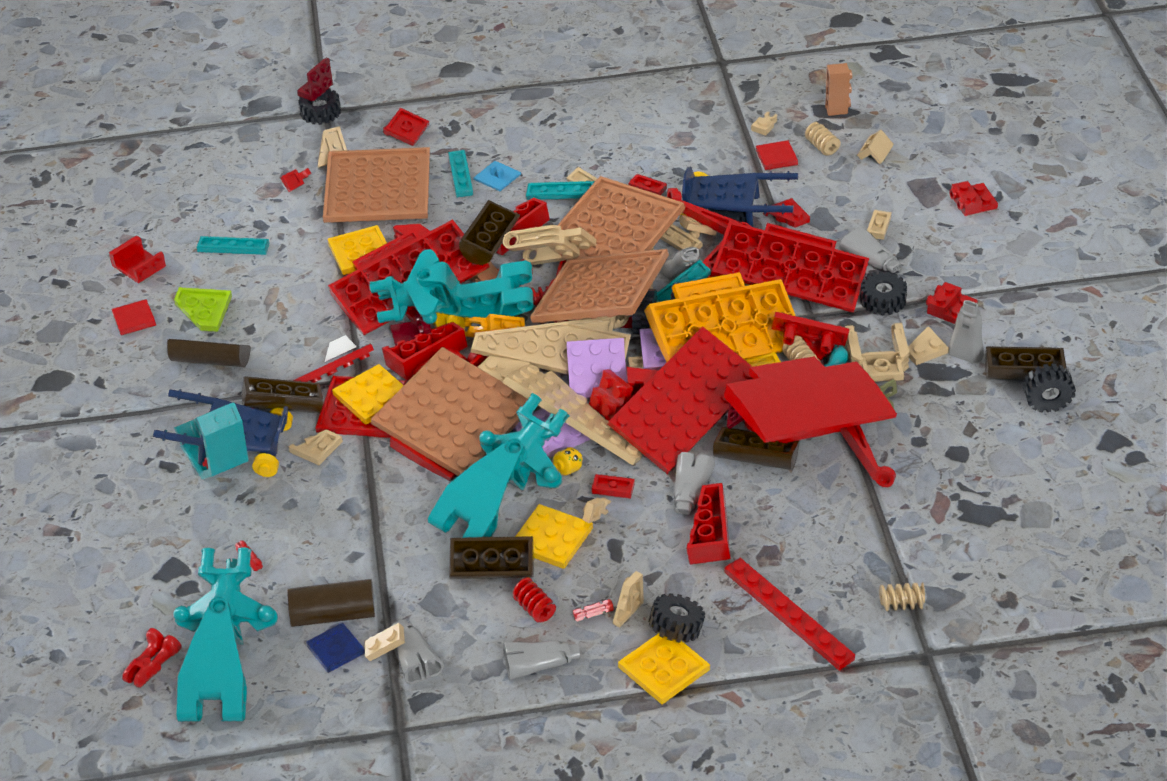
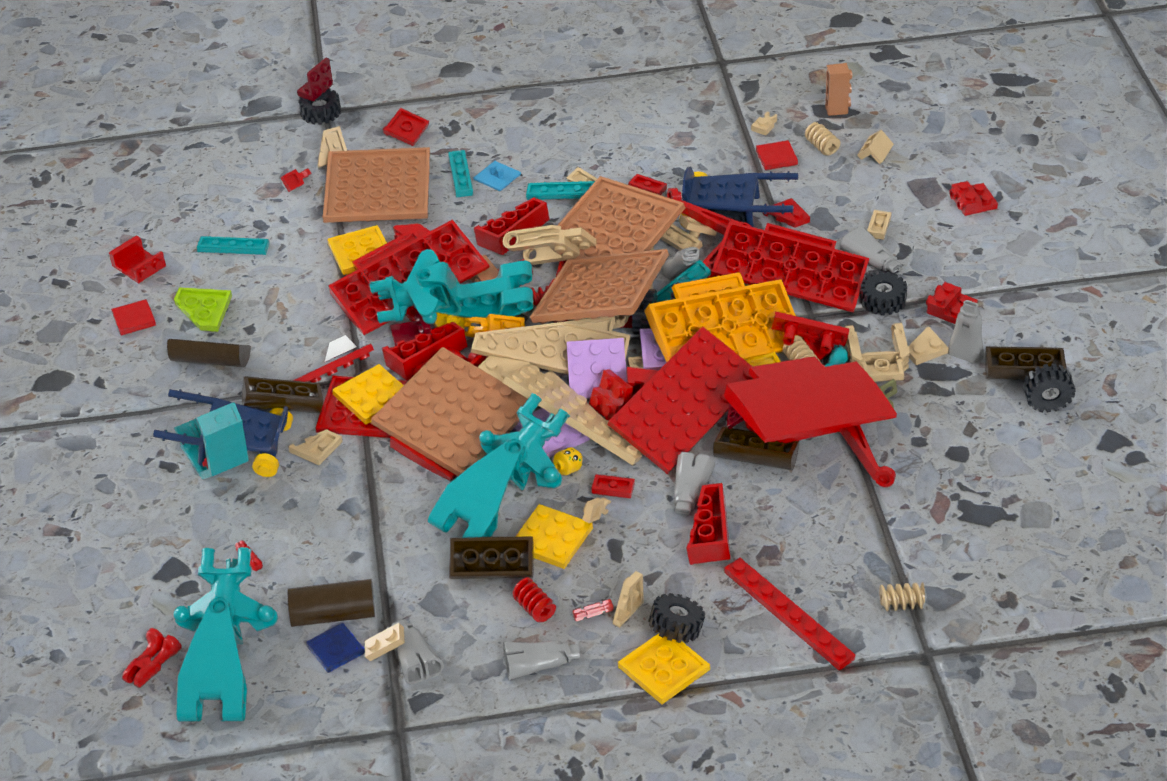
dark brown brick [459,200,520,265] -> none

